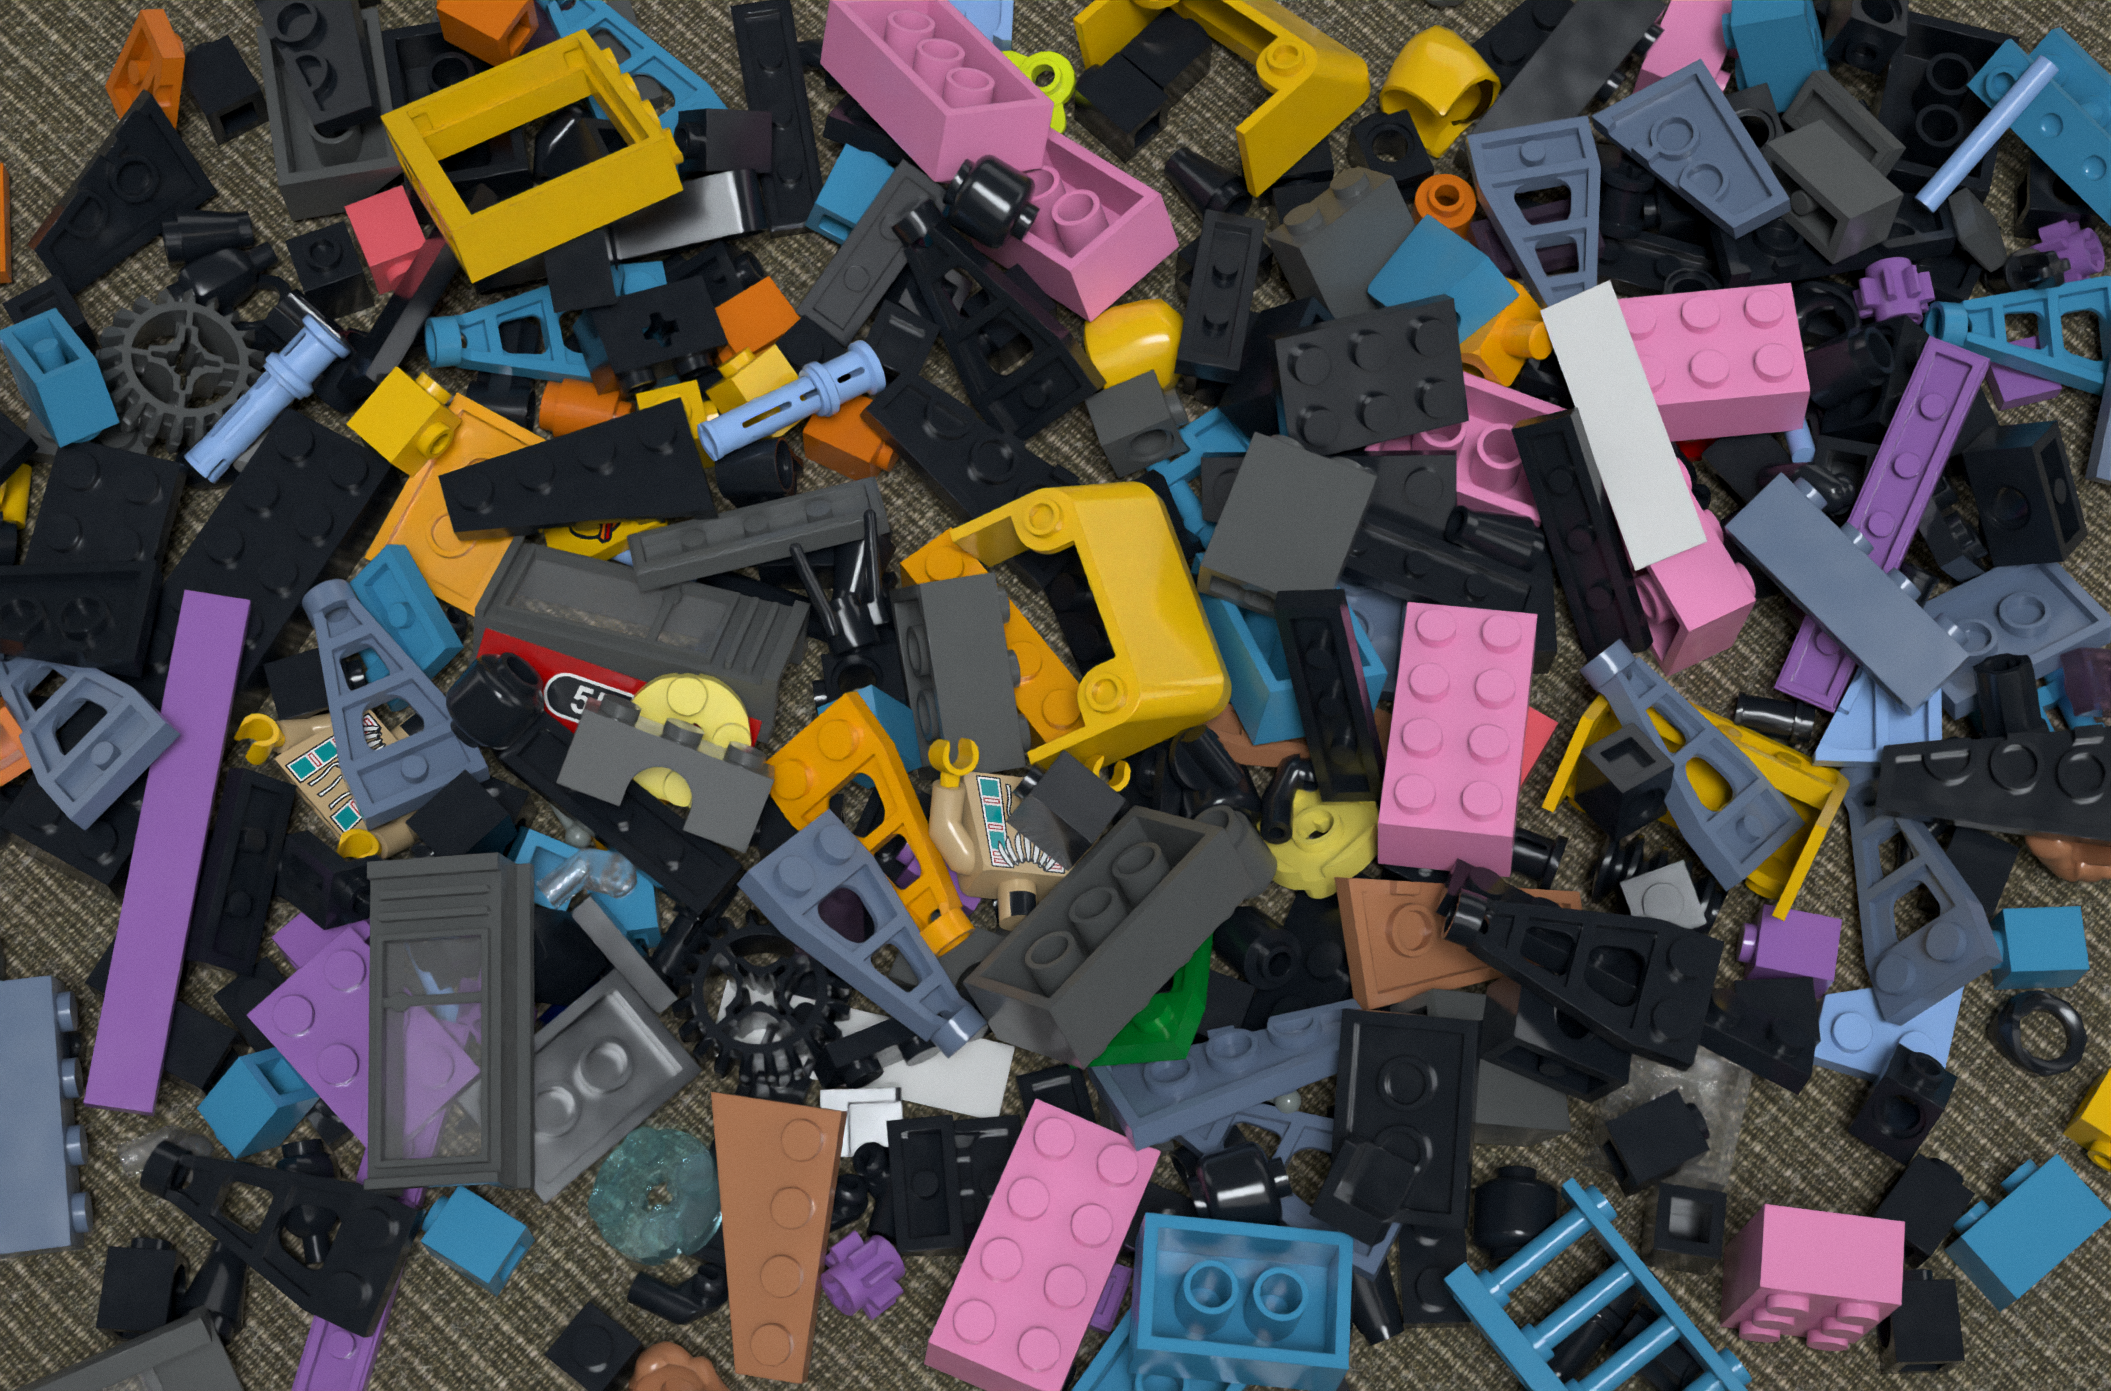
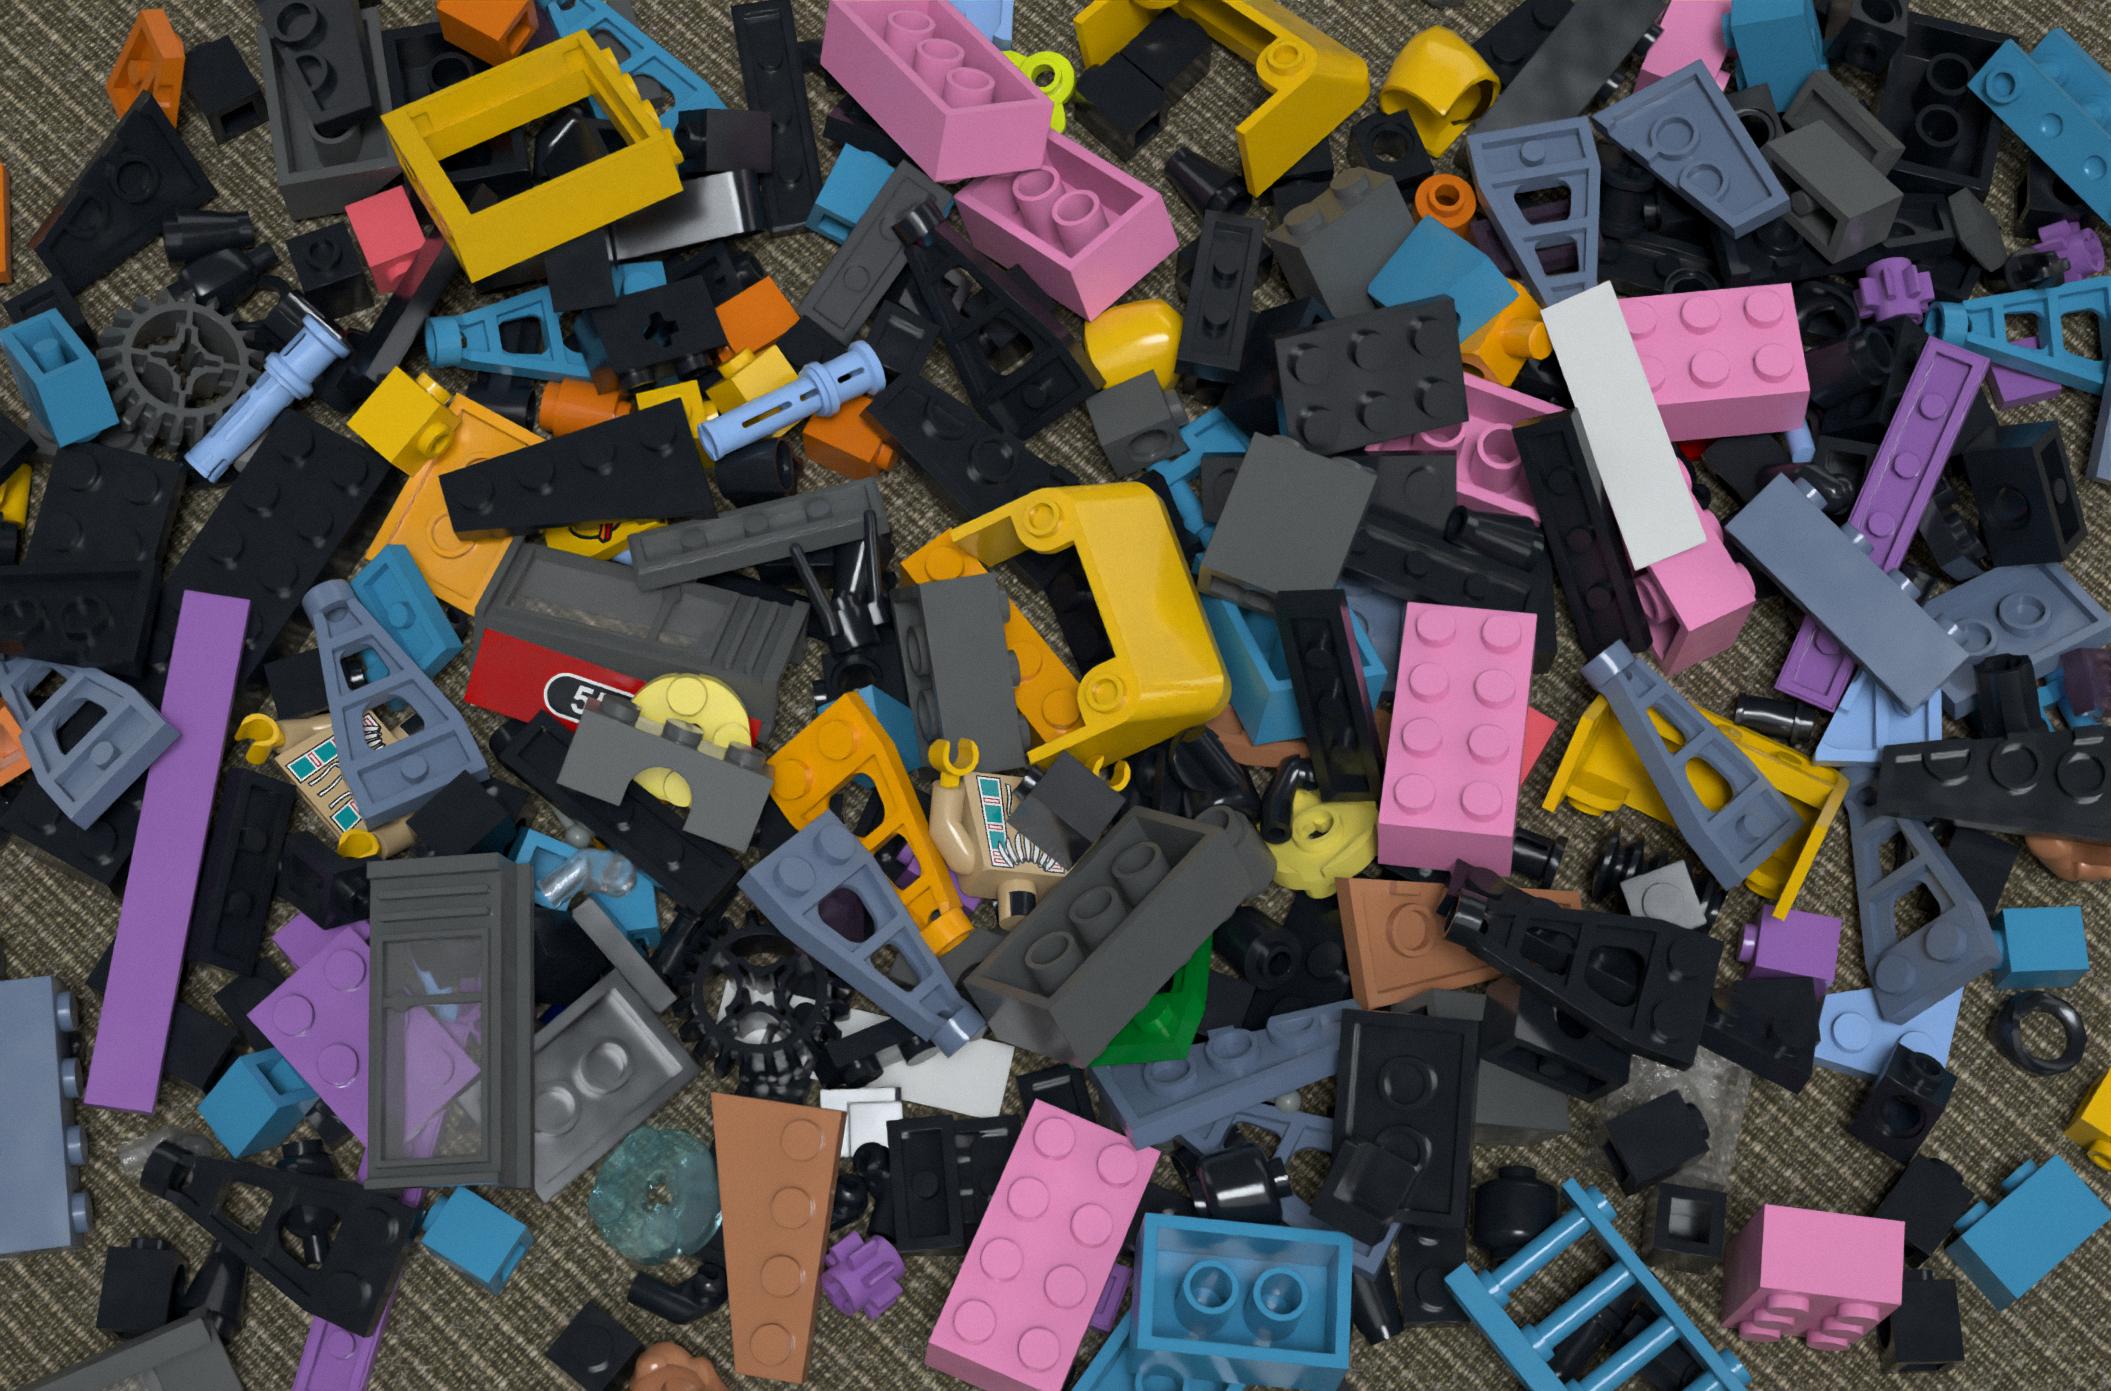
black head [446,652,544,750] -> none
black head [942,154,1040,249] -> none
black brick [1574,723,1675,843] -> none
light blue bar [1914,55,2059,213] -> none

